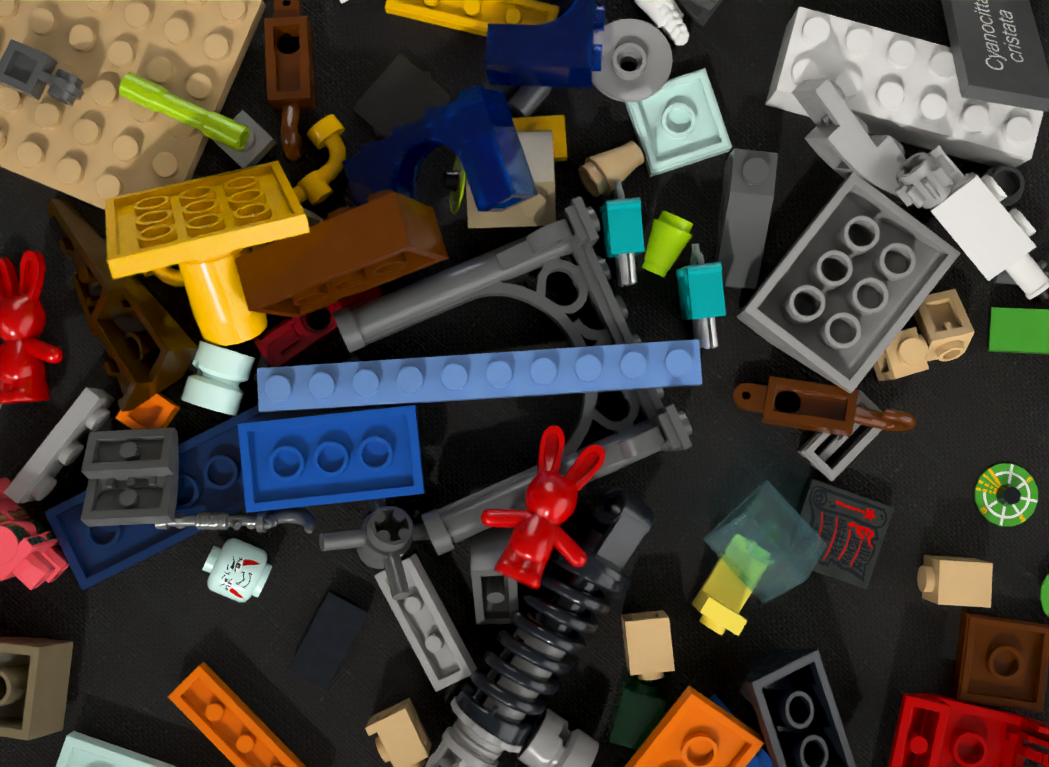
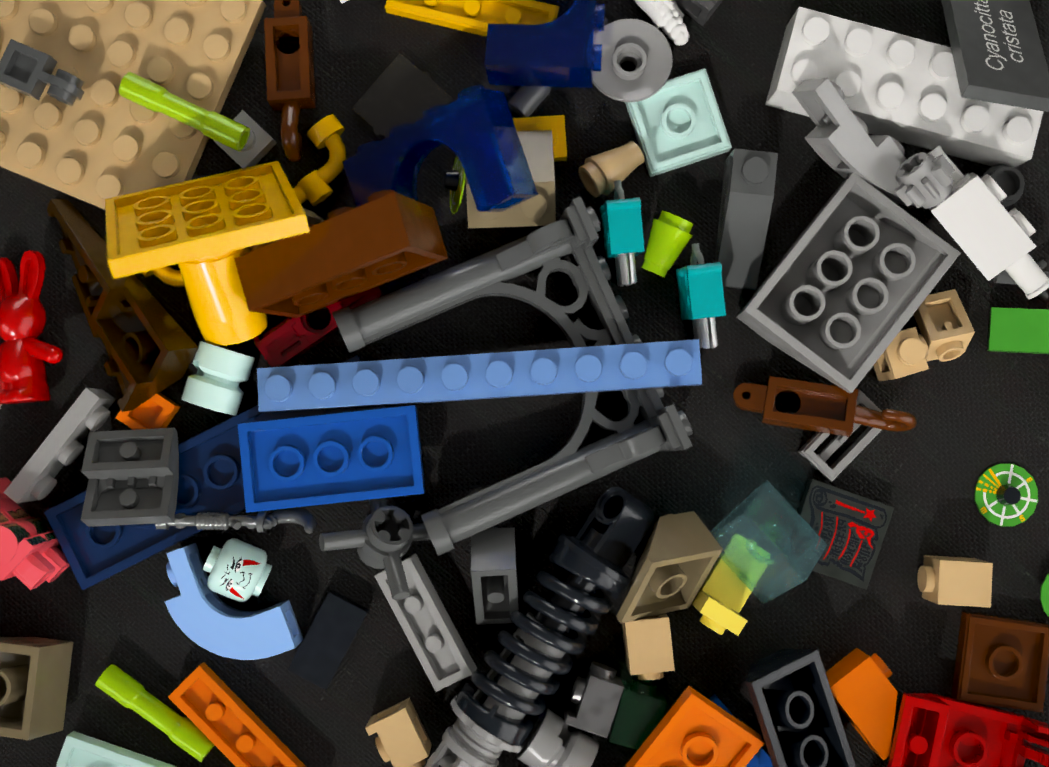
red animal [481,425,606,589] -> none
none -> lime piece [95,663,214,762]
none -> light blue arch [165,543,304,660]
none -> flat silver brick [563,662,624,738]
none -> dark tan slope [616,511,723,623]
none -> orange slope [825,648,898,760]

